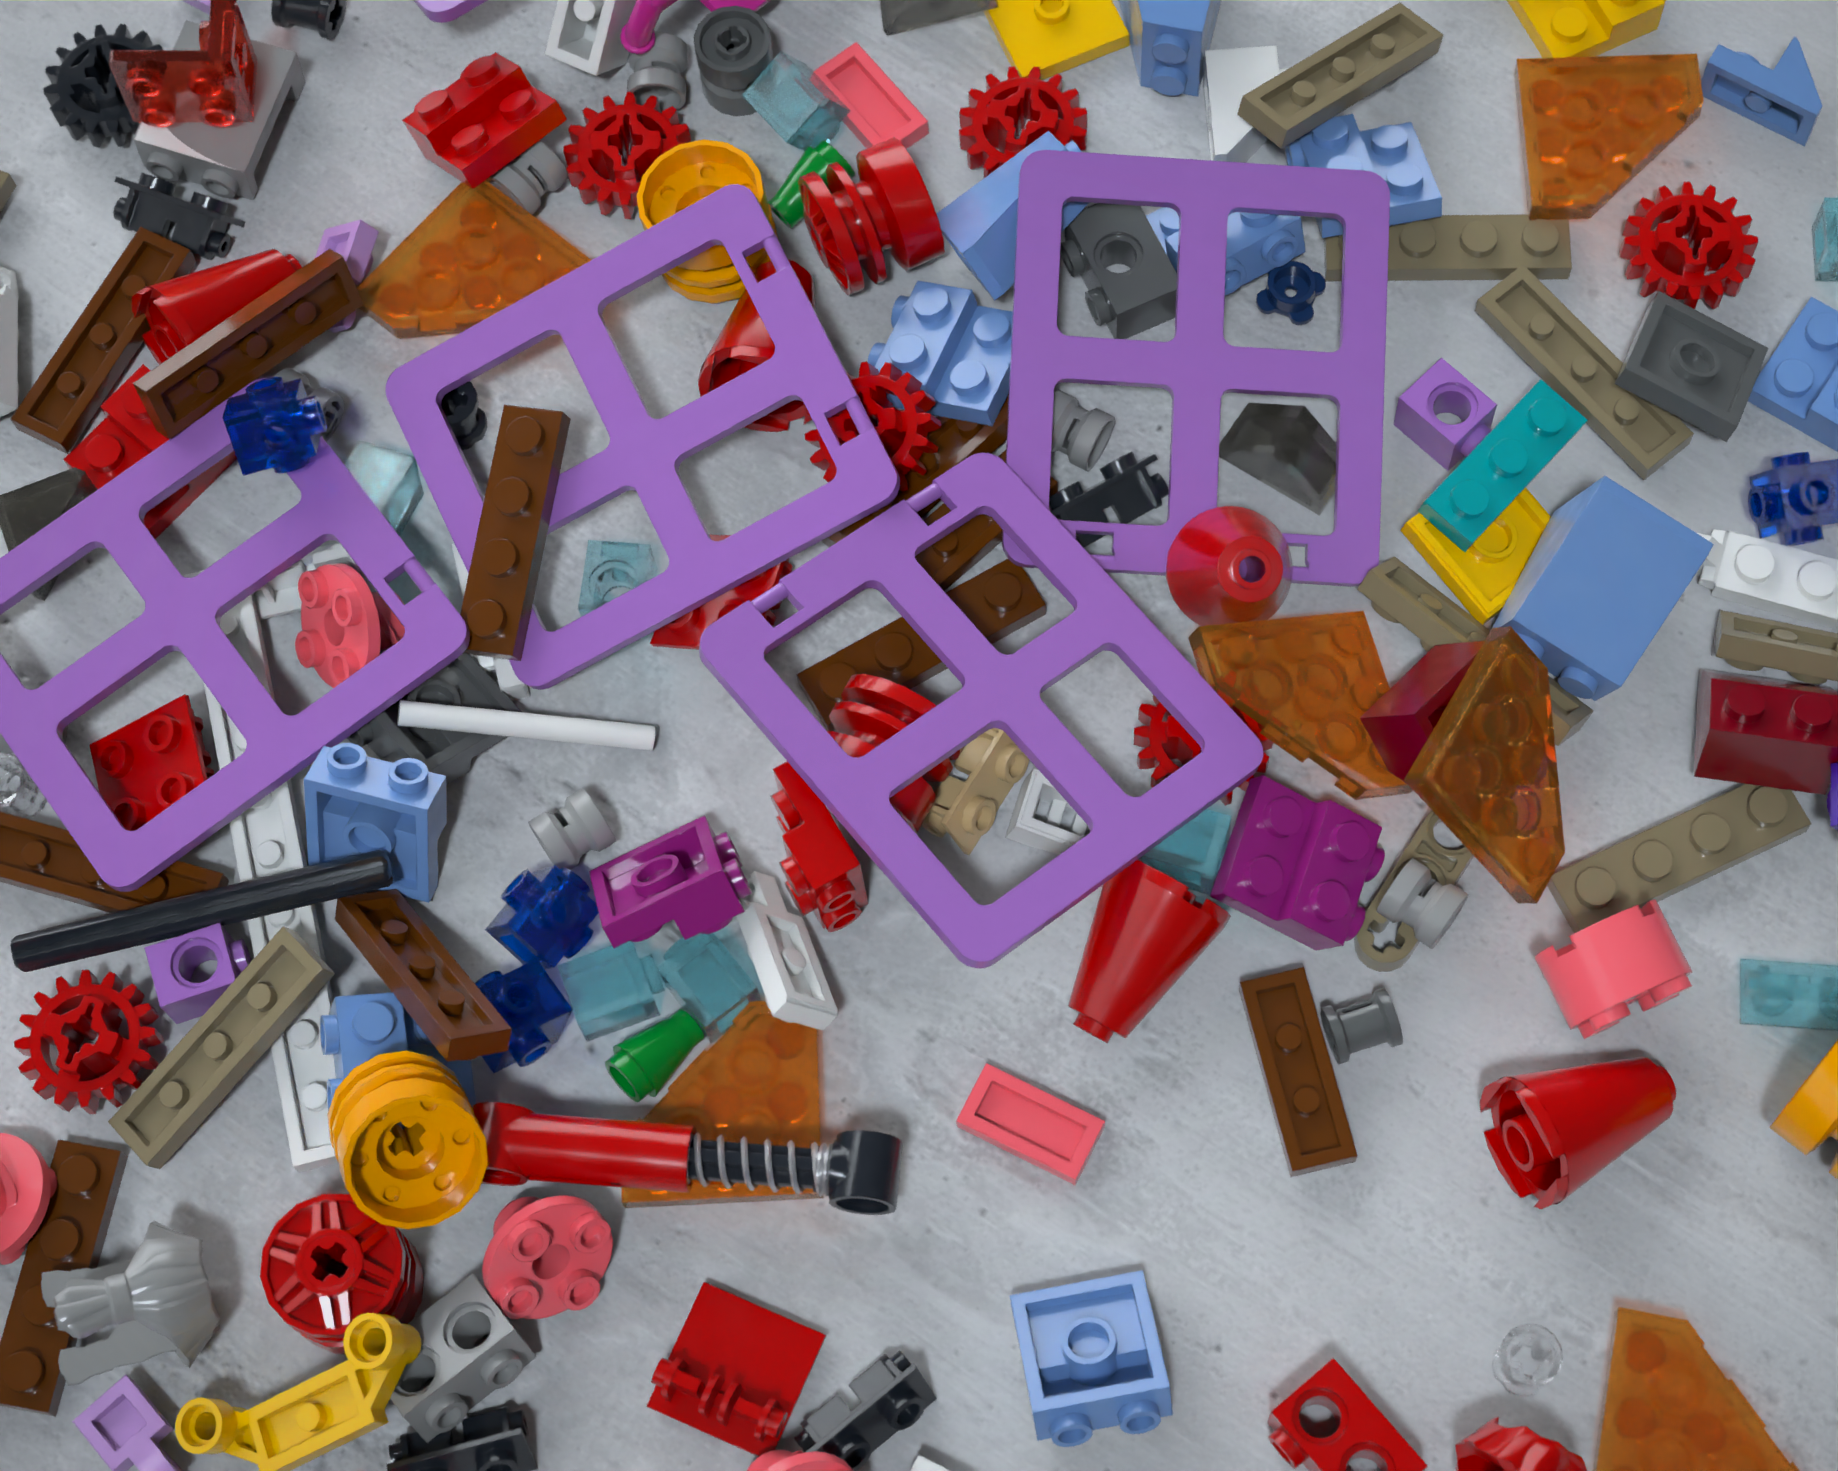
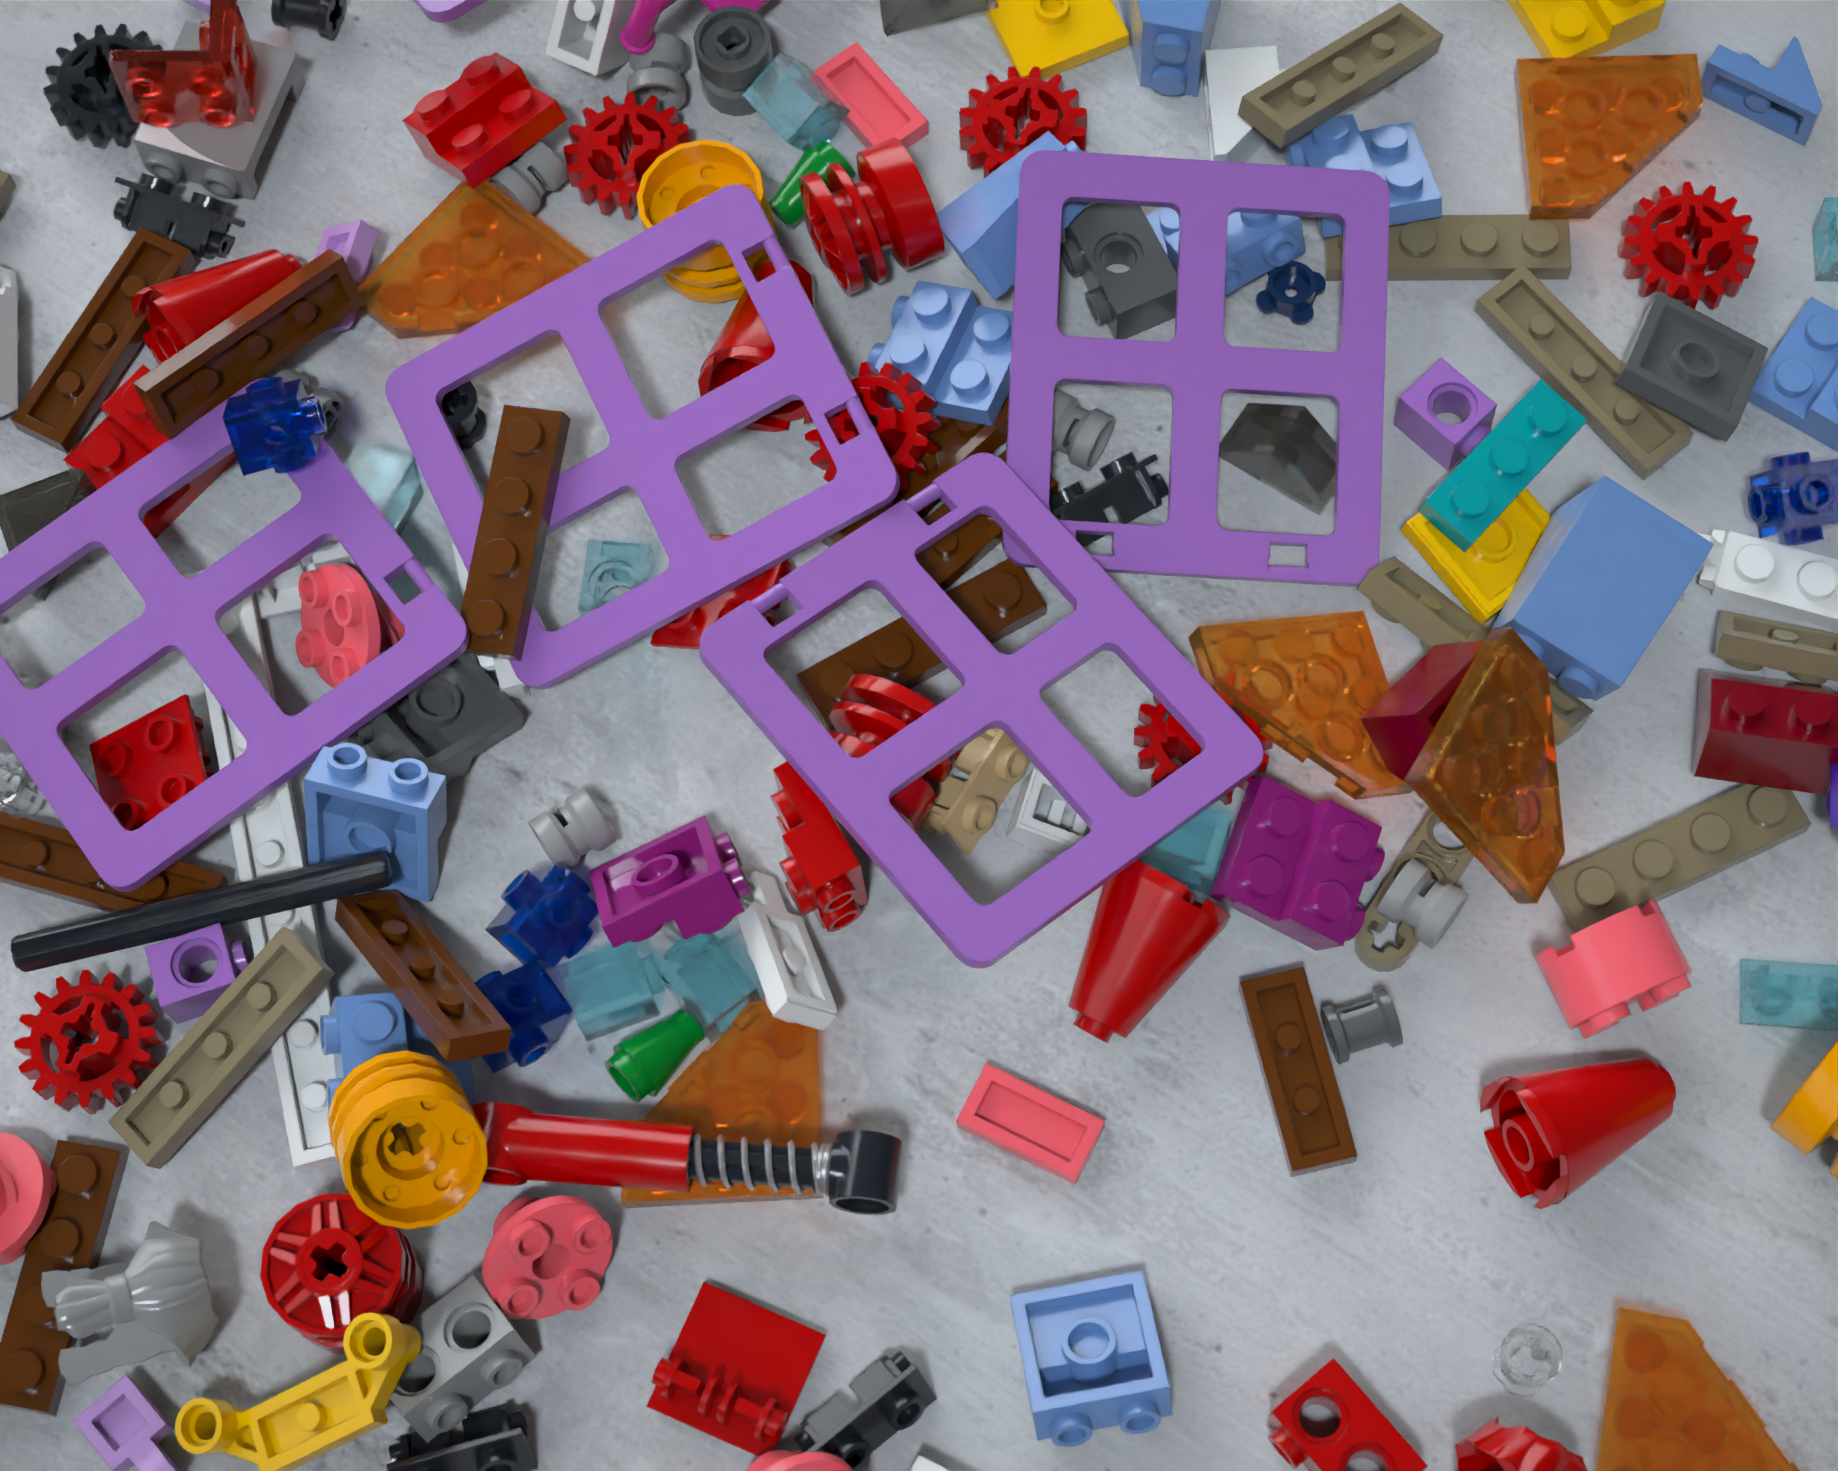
white bar [397,700,655,751] -> none
red cone [1165,506,1293,633] -> none

